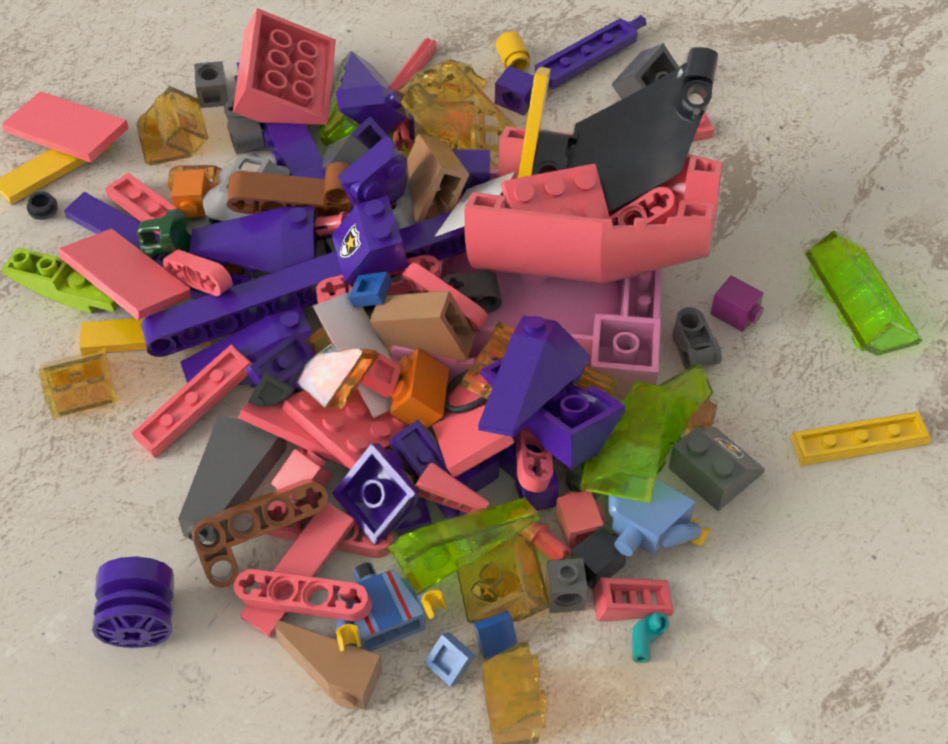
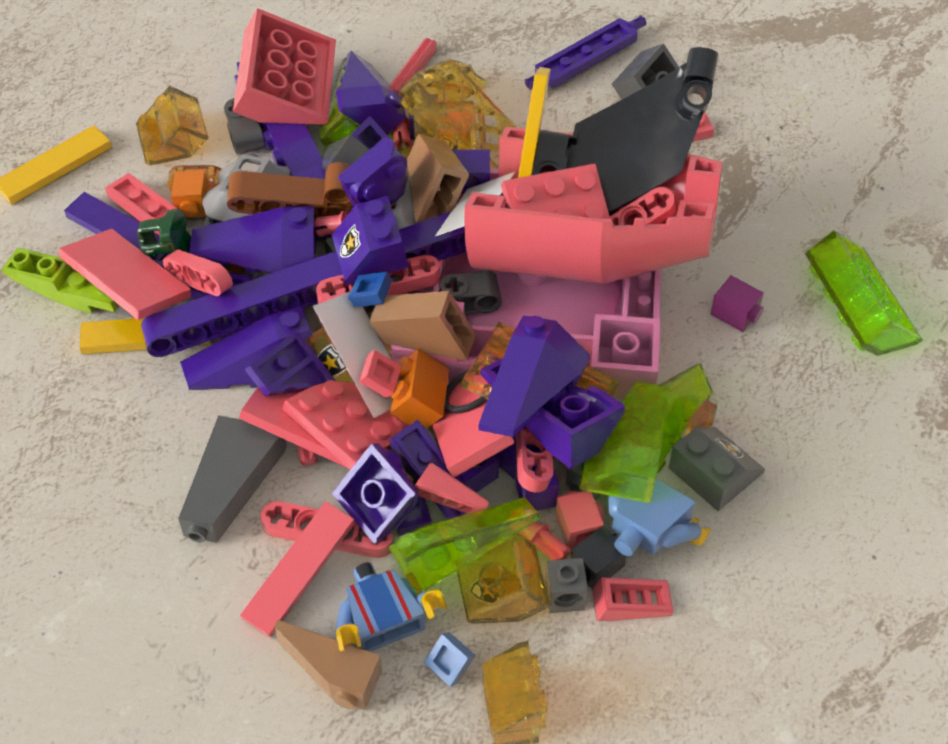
coral tile [2,91,129,163] -> none
black plate [27,192,58,220] -> none
clear yellow slope [39,347,119,418] -> none
dark purple wheel [92,556,174,648] -> none
coral tile [131,344,252,458] -> none
dark orange beam [192,479,328,588] -> none
dark grey brick [194,61,228,108] -> none
coral beam [233,569,372,621] -> none
pearl dark grey tile [248,372,295,406] -> none
coral brick [271,449,333,505] -> none
slope [297,348,380,409] -> none
coral beam [401,263,489,332] -> none
blue tile [474,611,518,659] -> none
dark purple brick [494,66,534,116] -> none
yellow brick [495,31,530,71] -> none
teal arm [632,612,669,663] -> none
dark grey piece [672,307,722,372] -> none
yellow tile [790,411,931,466] -> none

